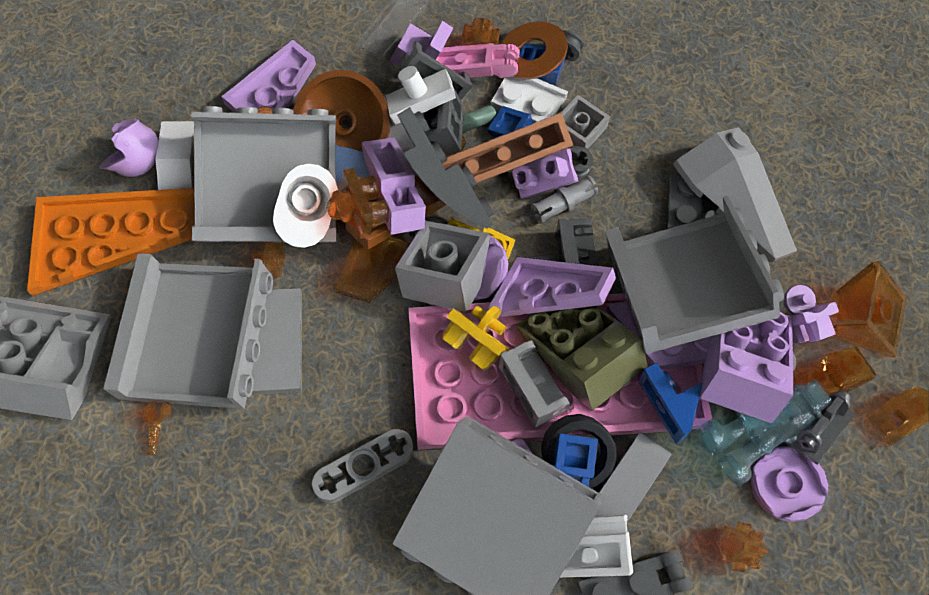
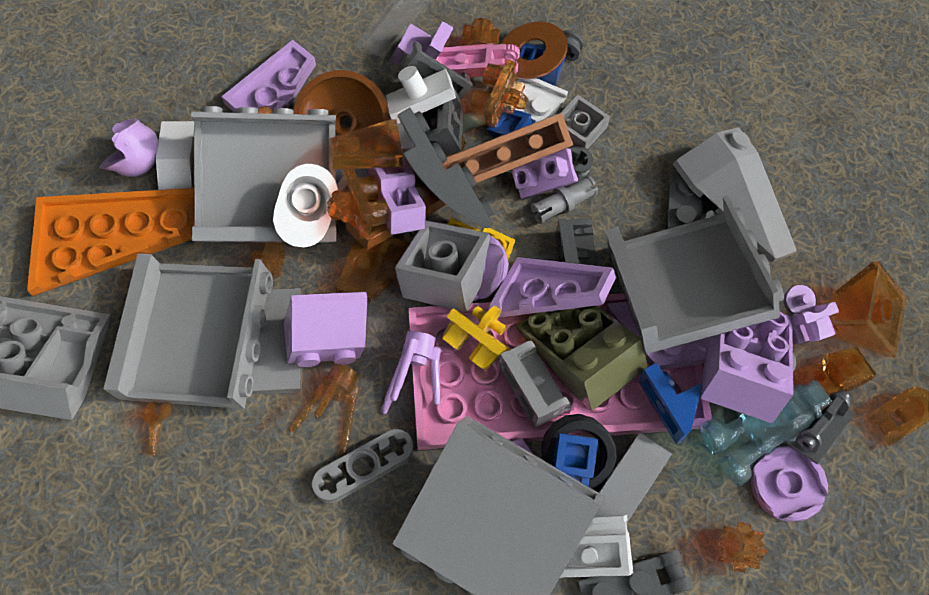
none -> lavender slope [283,292,367,367]
none -> clear orange plant [290,364,361,458]
none -> clear orange wing [330,119,403,169]
none -> lavender plant [380,331,441,415]
none -> clear orange hips [470,59,529,128]

